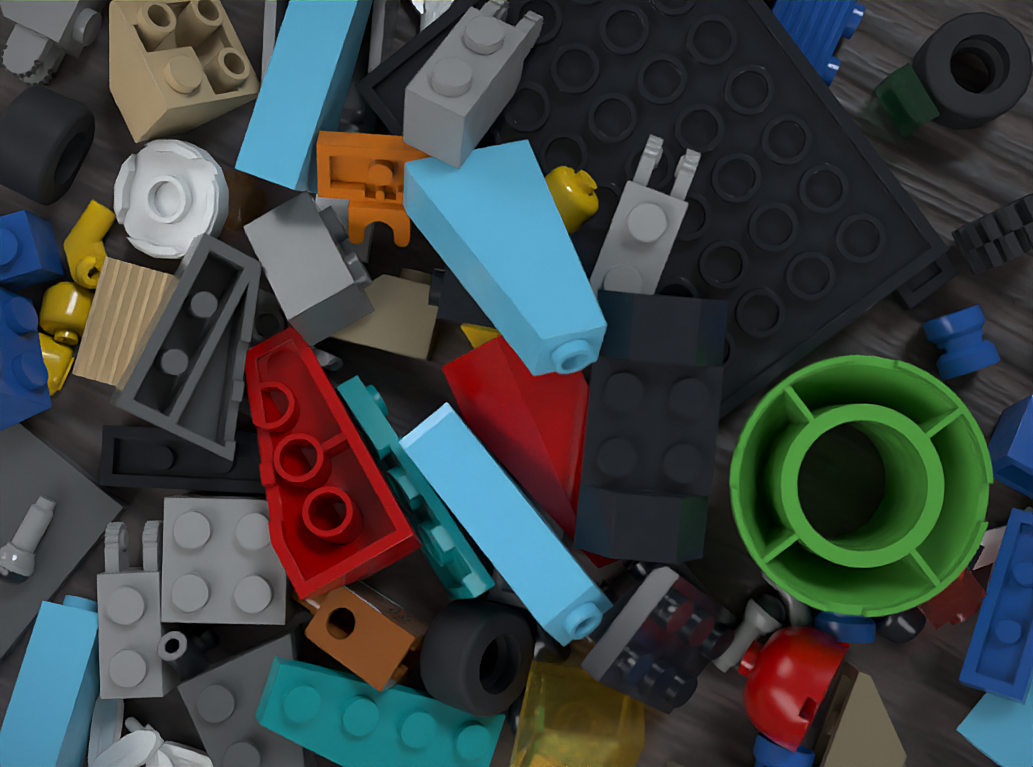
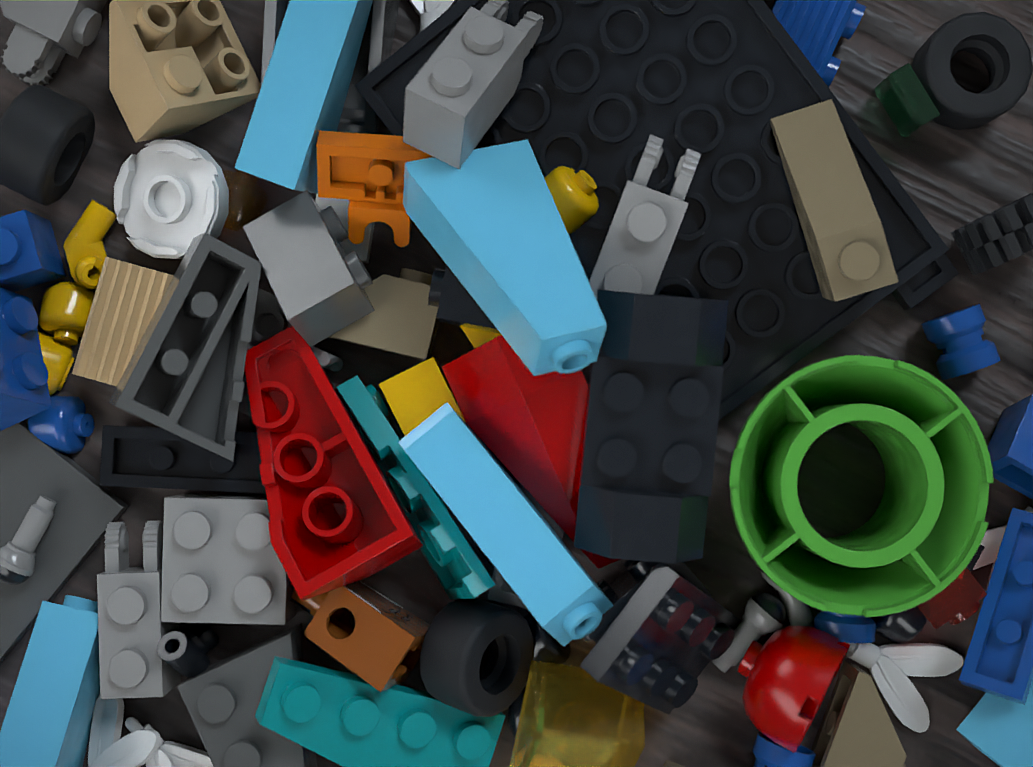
none -> blue piece [28,396,94,454]
none -> yellow brick [379,357,466,436]
none -> dark tan slope [769,99,898,302]
none -> white piece [846,643,964,733]

